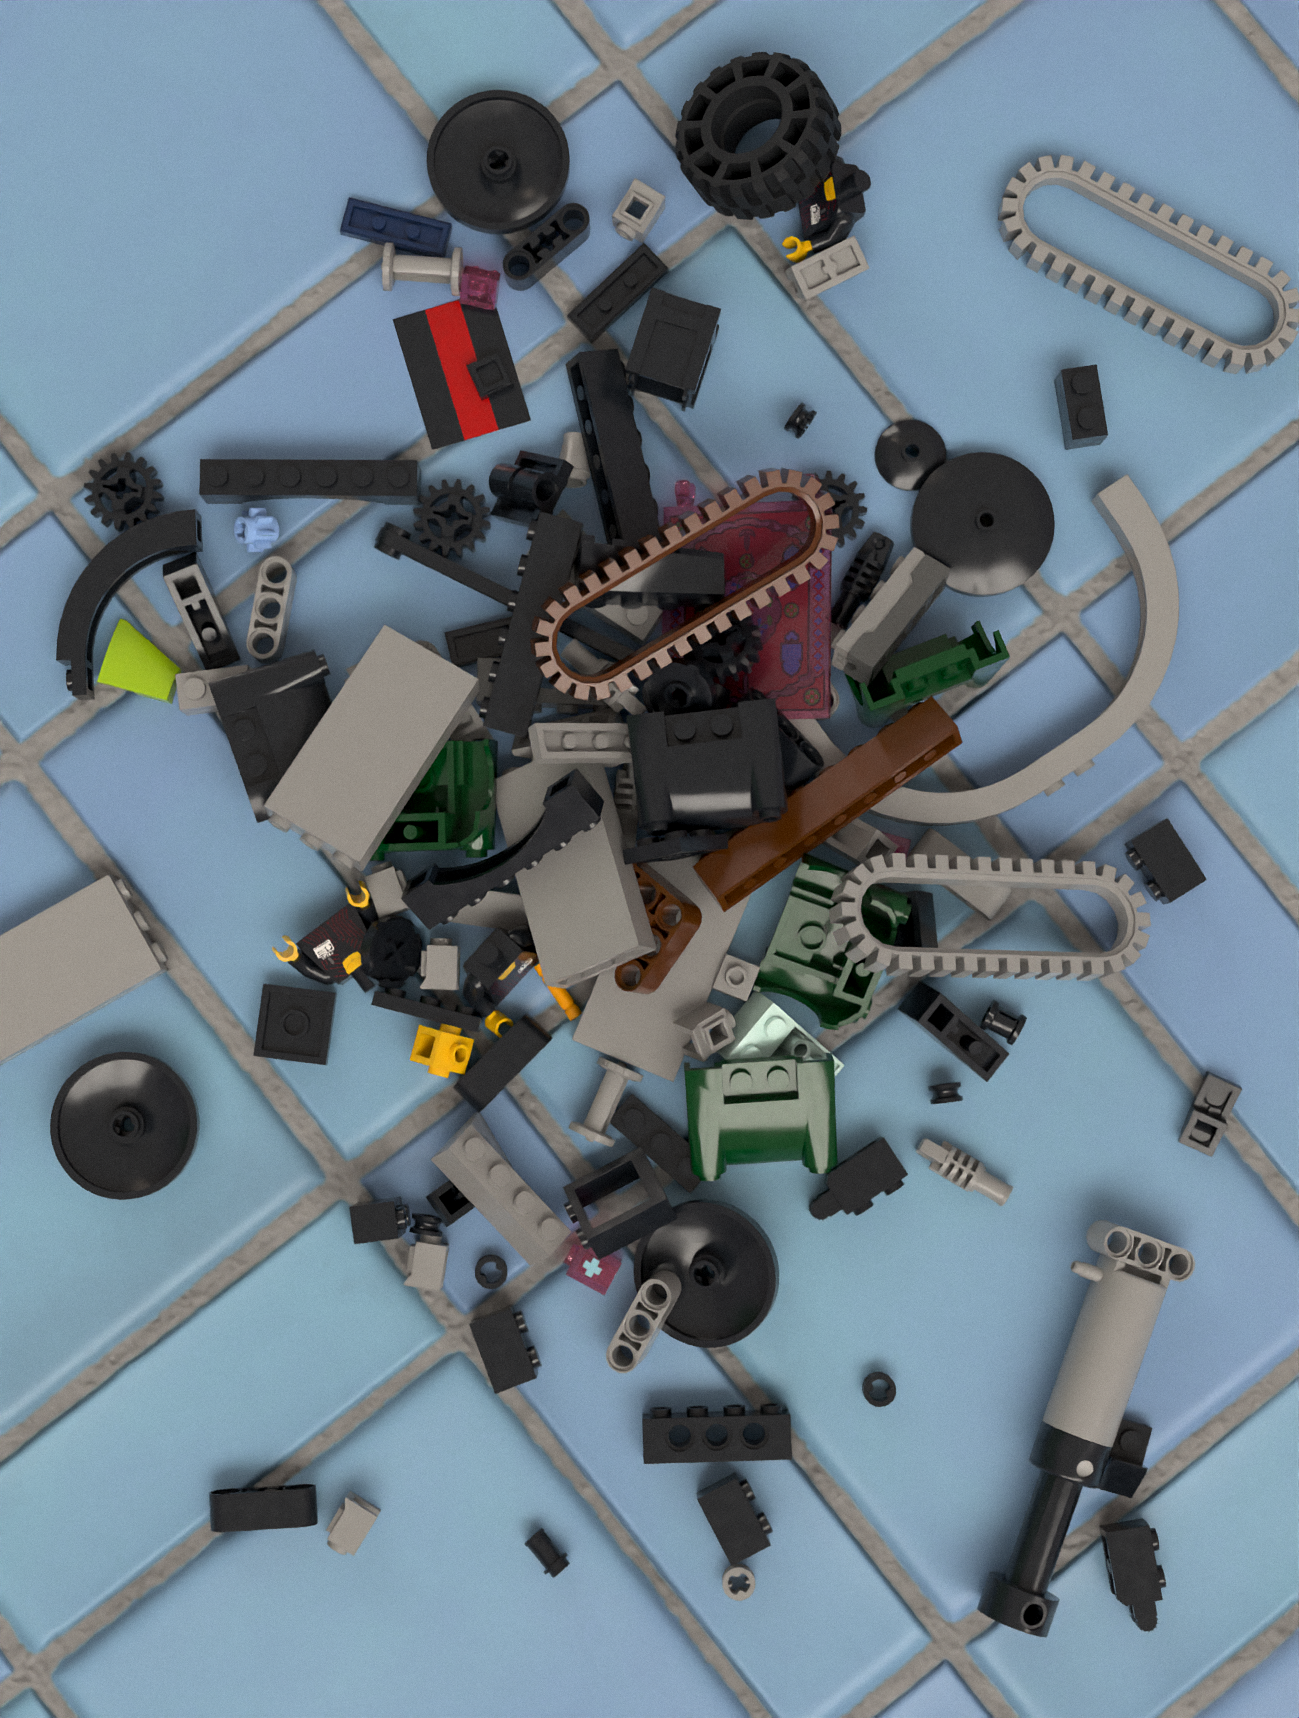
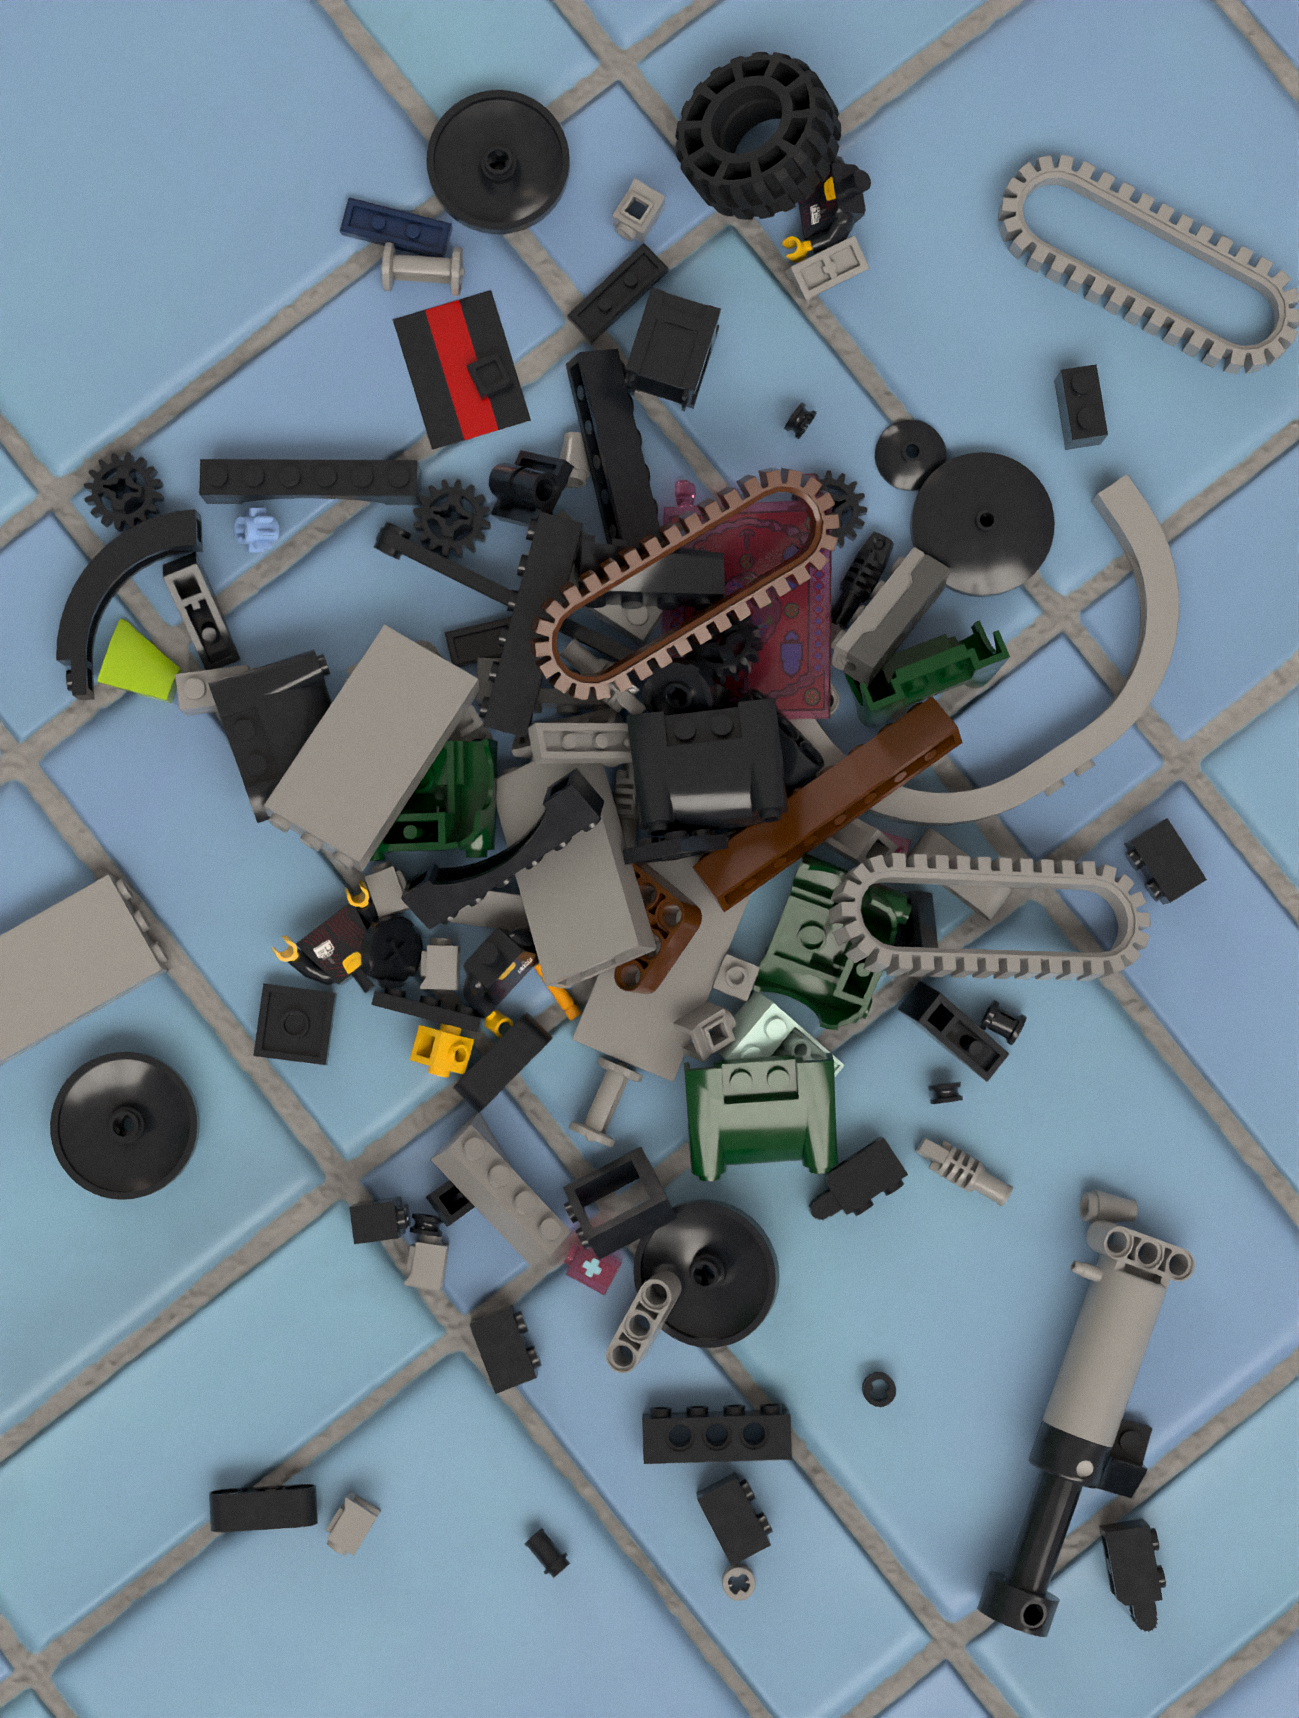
light grey beam [246,556,297,664] -> none
clear pink tile [459,265,500,310] -> none
black bush [475,1254,507,1289] -> none
black beam [503,203,590,291] -> none
black plate [610,1094,701,1194] -> none
slope [1178,1071,1242,1157] -> none
none -> light grey cone [1080,1189,1138,1225]

